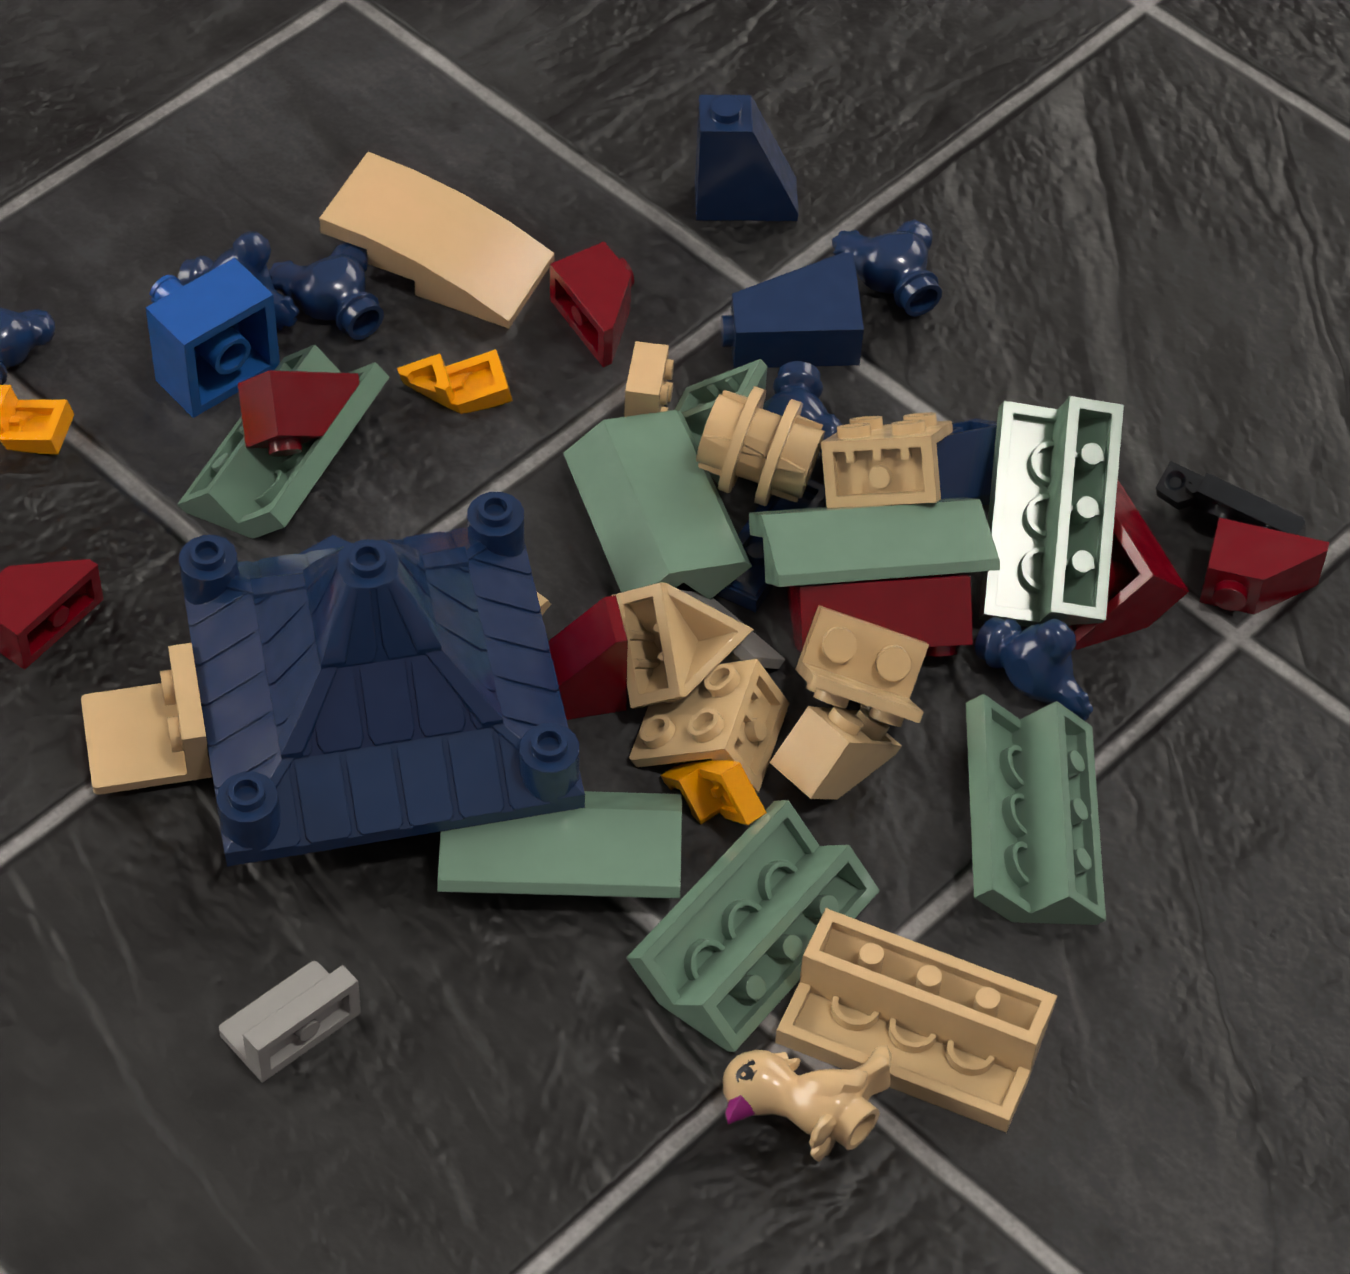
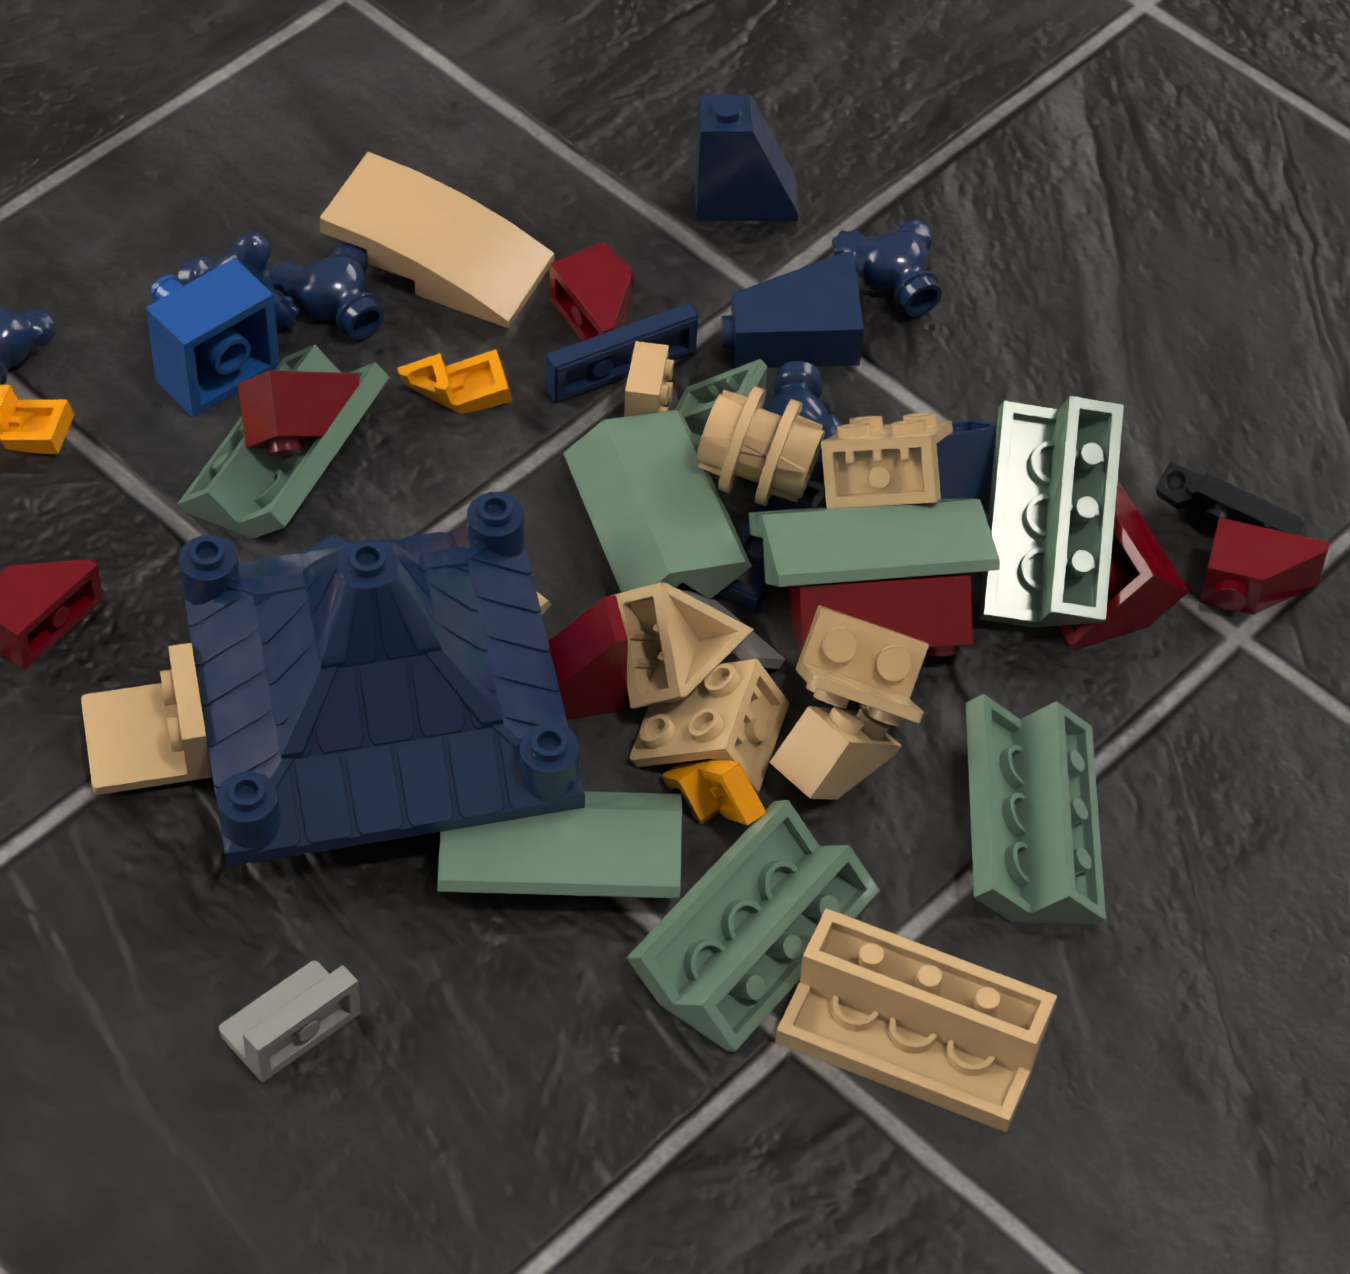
tan animal [722,1045,892,1162] -> none
dark blue animal [975,617,1093,721] -> none
none -> dark blue tile [546,303,698,403]

